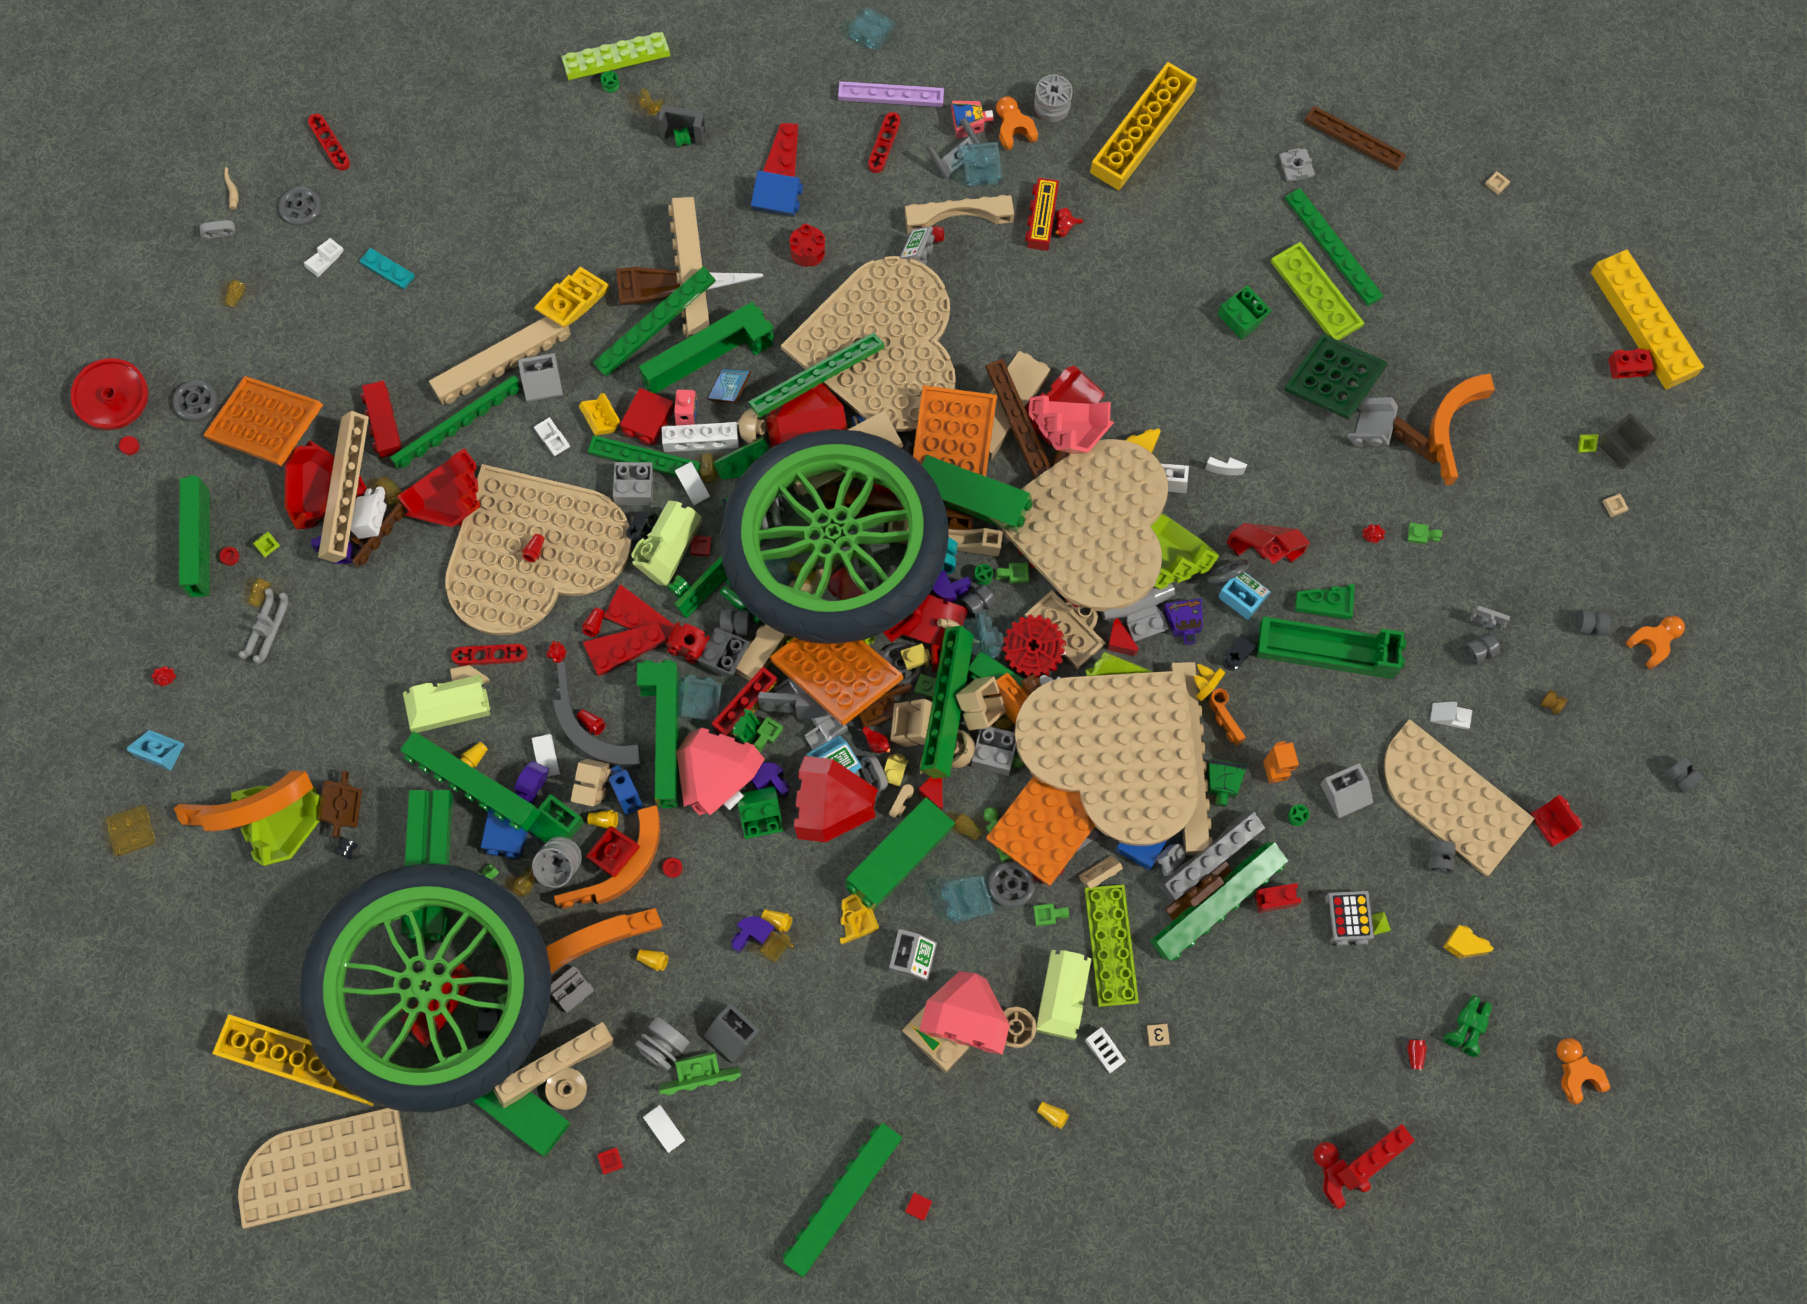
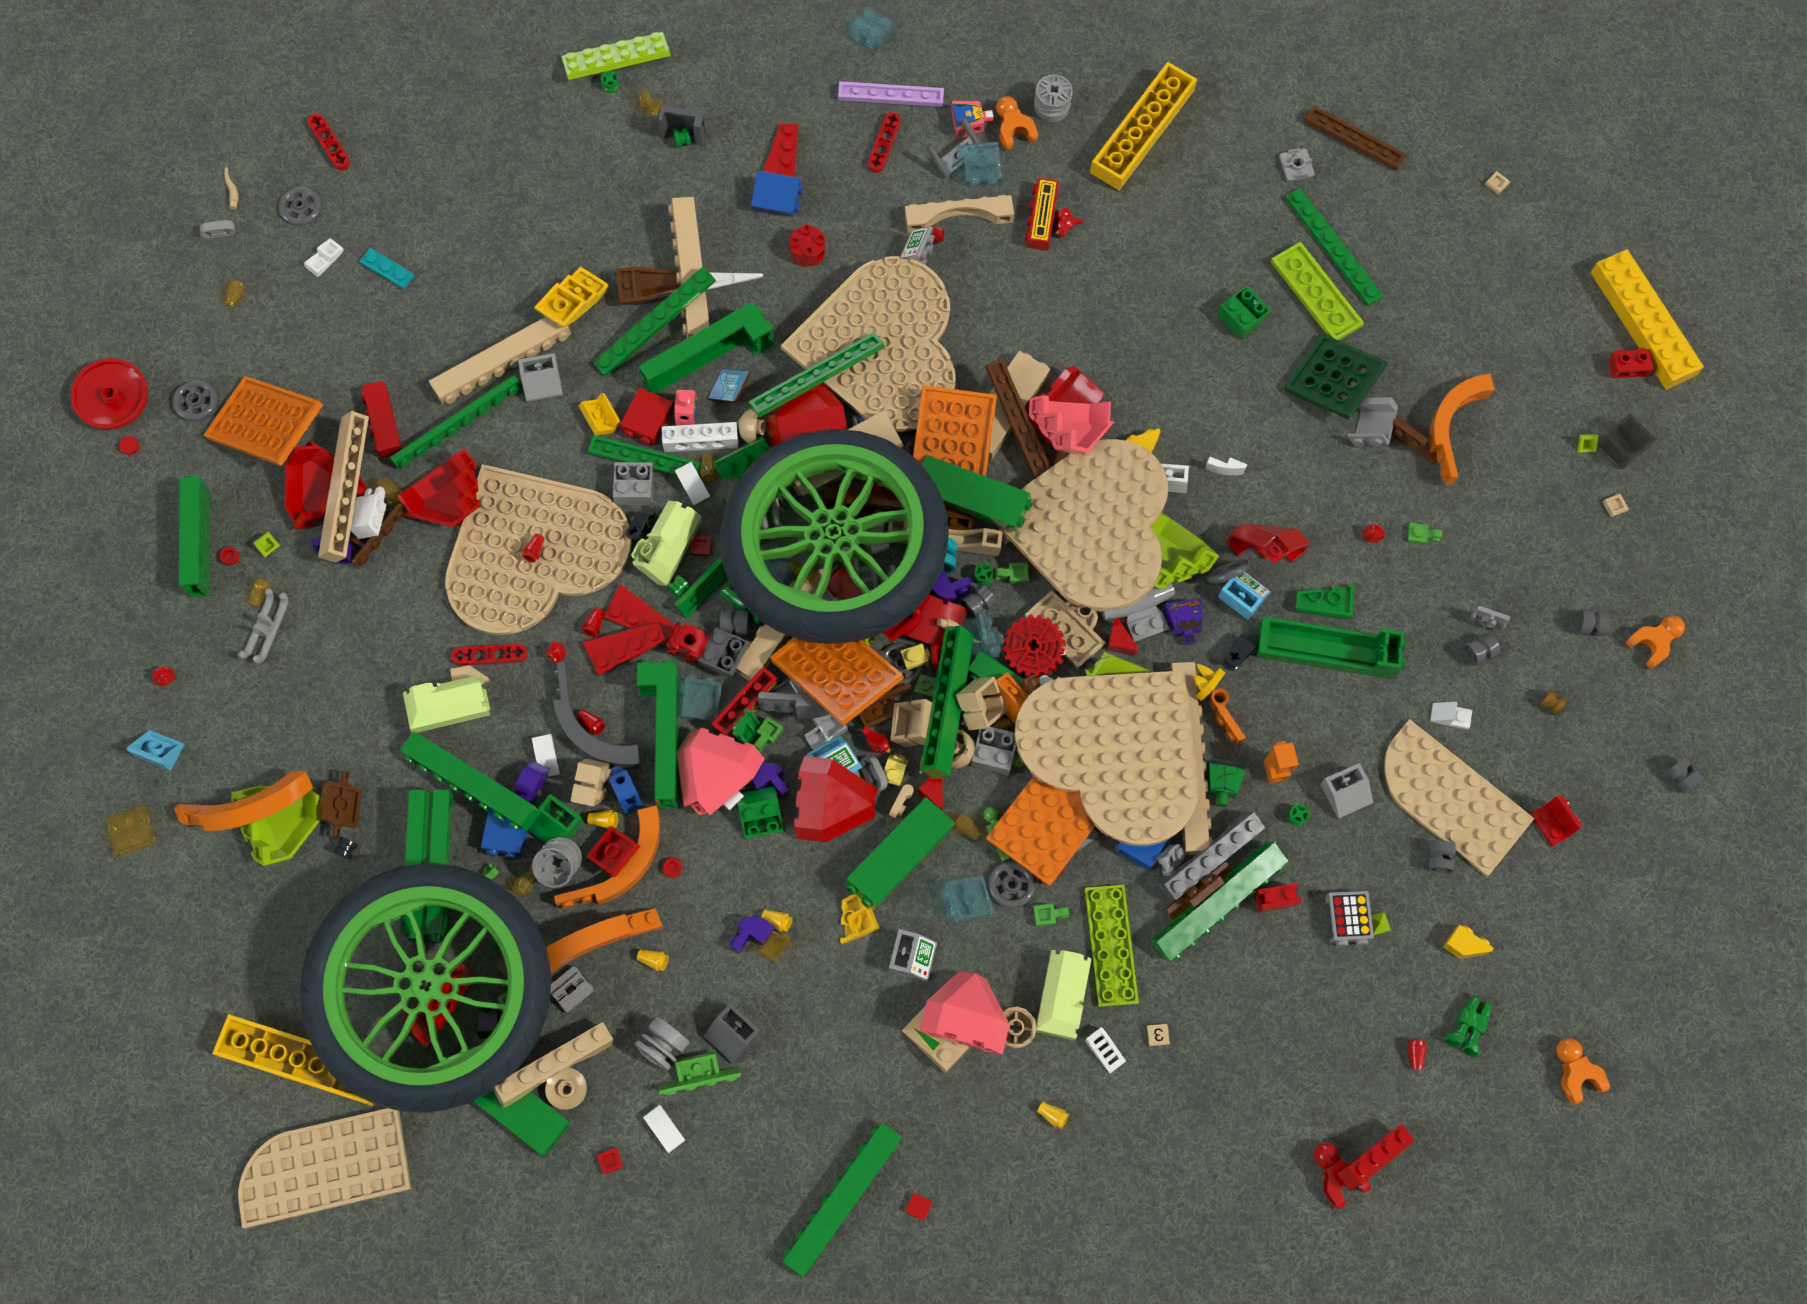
yellow cone [460,742,488,769] -> none
white slope [534,417,570,457] -> none
tan plate [1079,855,1123,889] -> none

